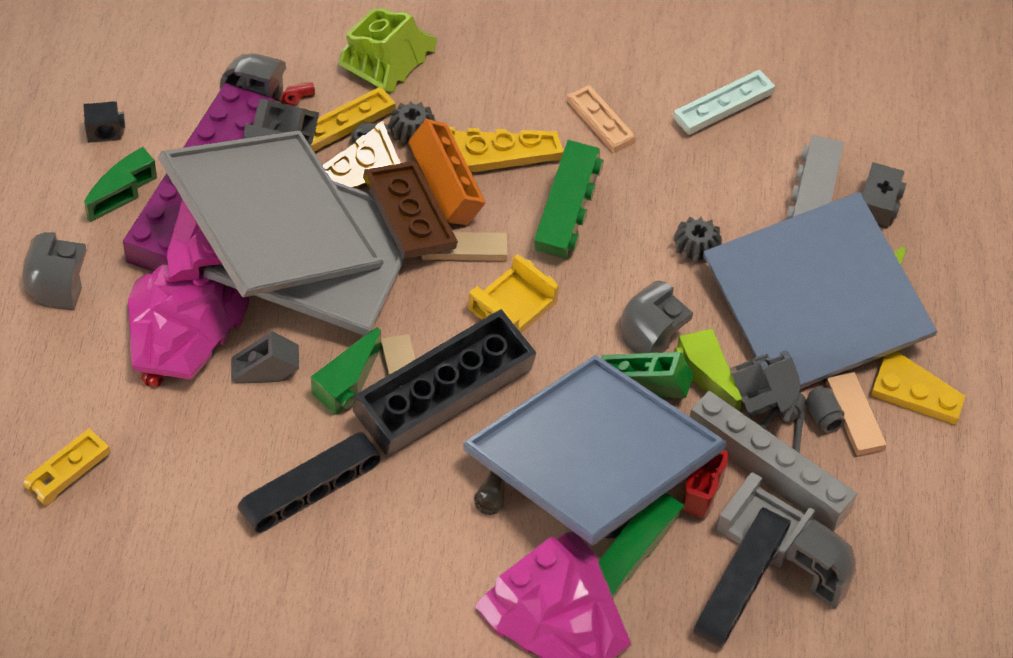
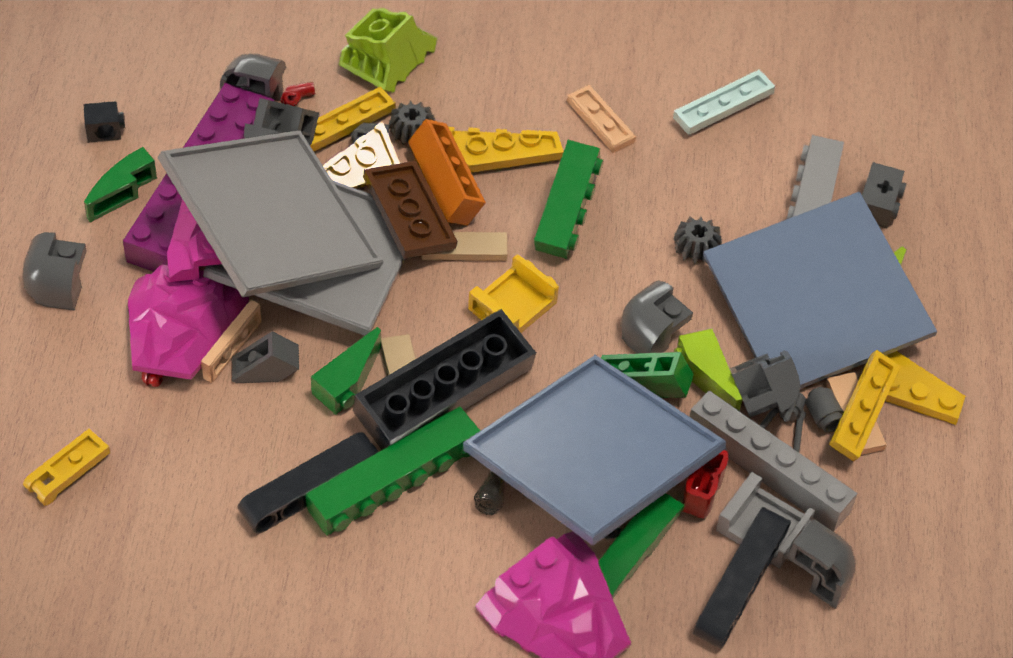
none -> light nougat tile [201,300,262,383]
none -> green brick [306,406,480,536]
none -> yellow plate [829,350,900,461]

